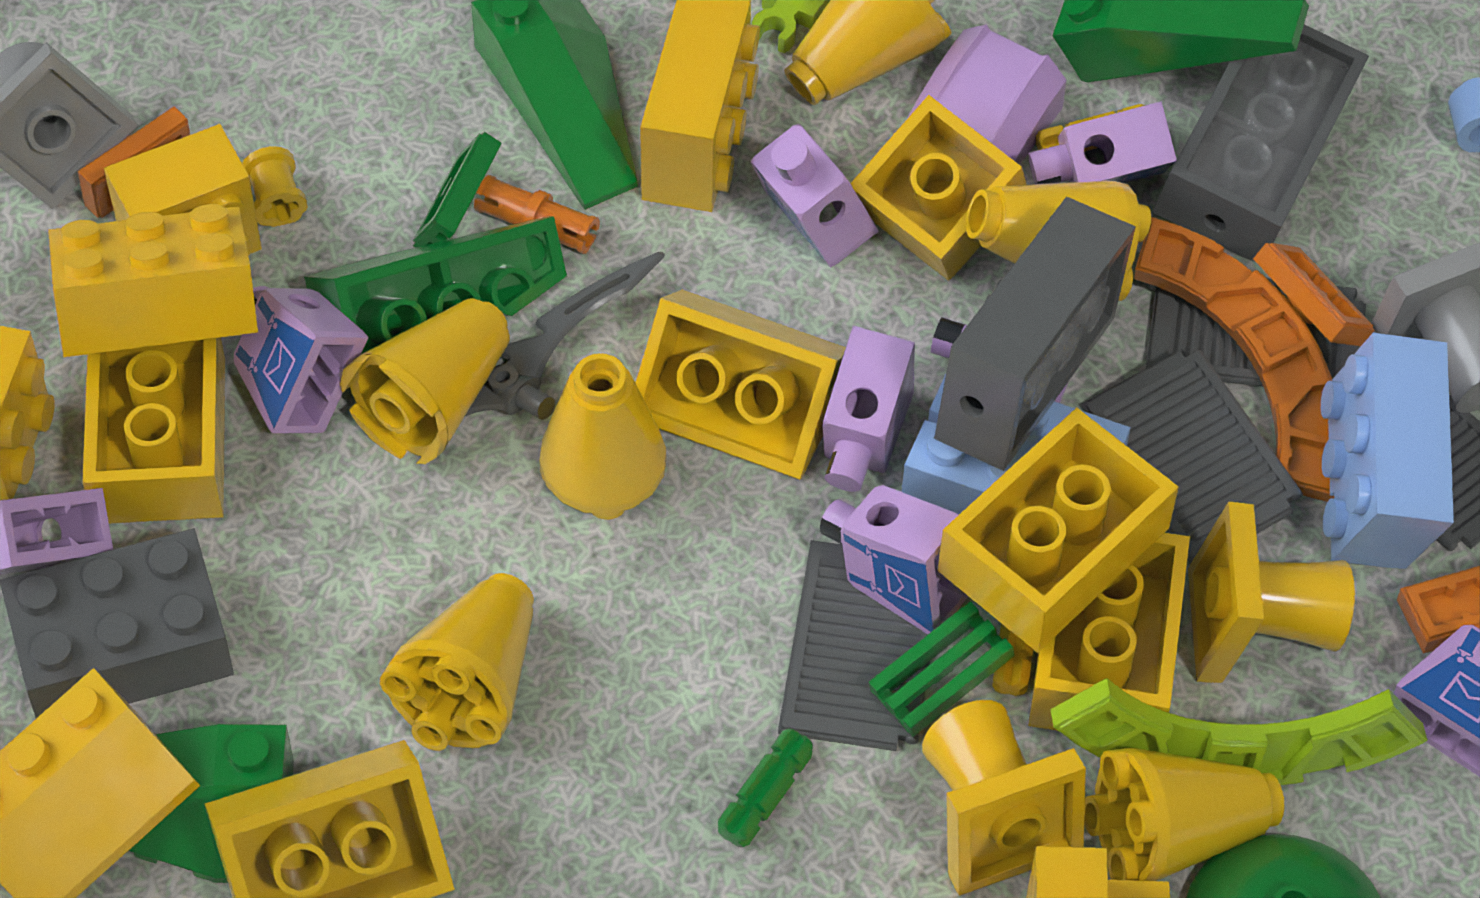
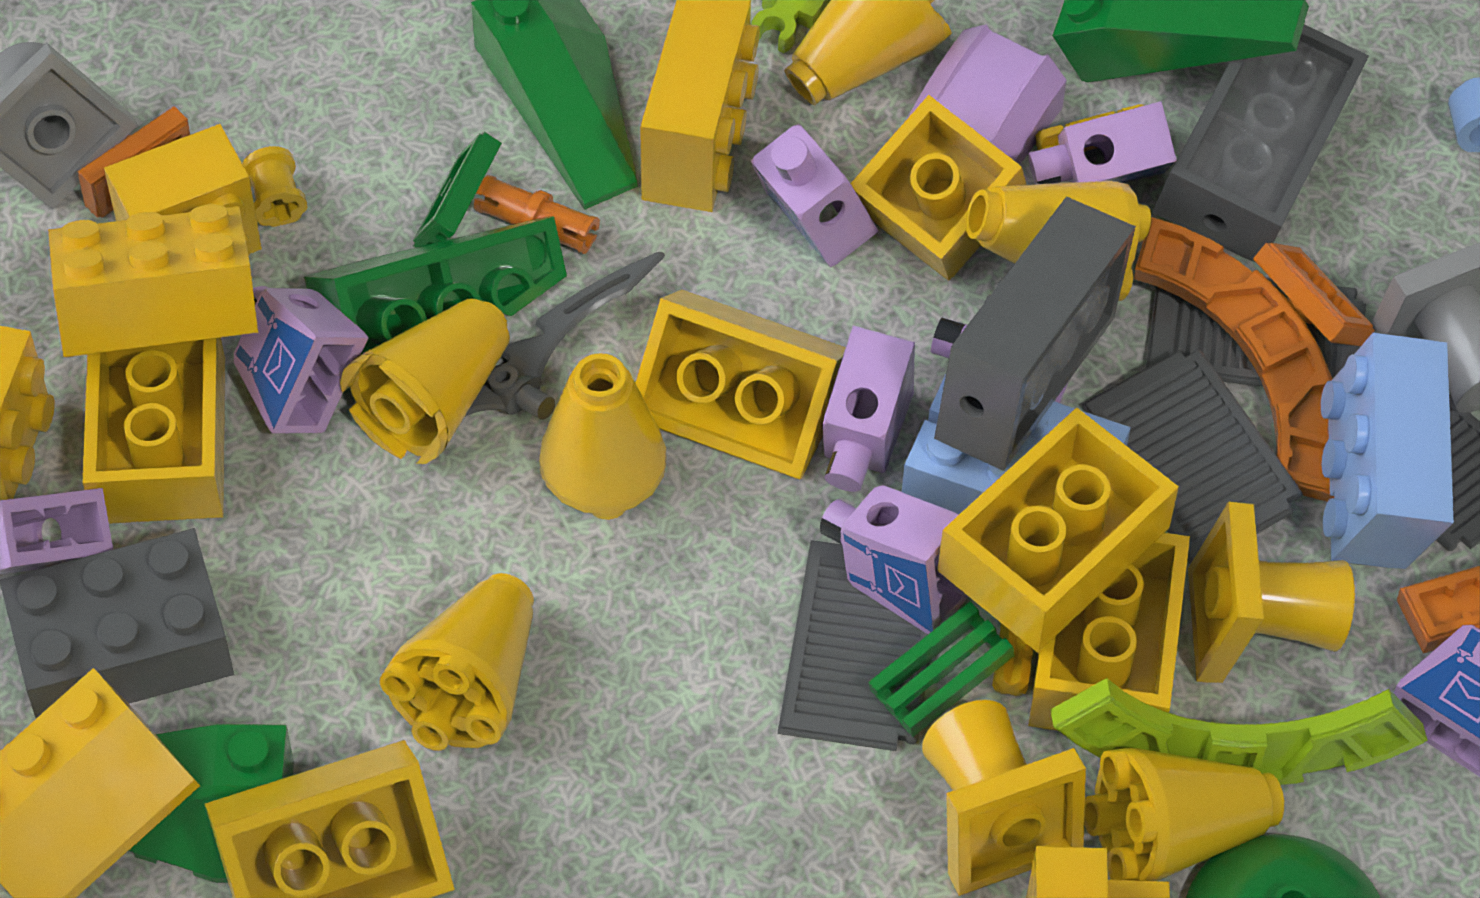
green axle [718,728,813,848] -> none

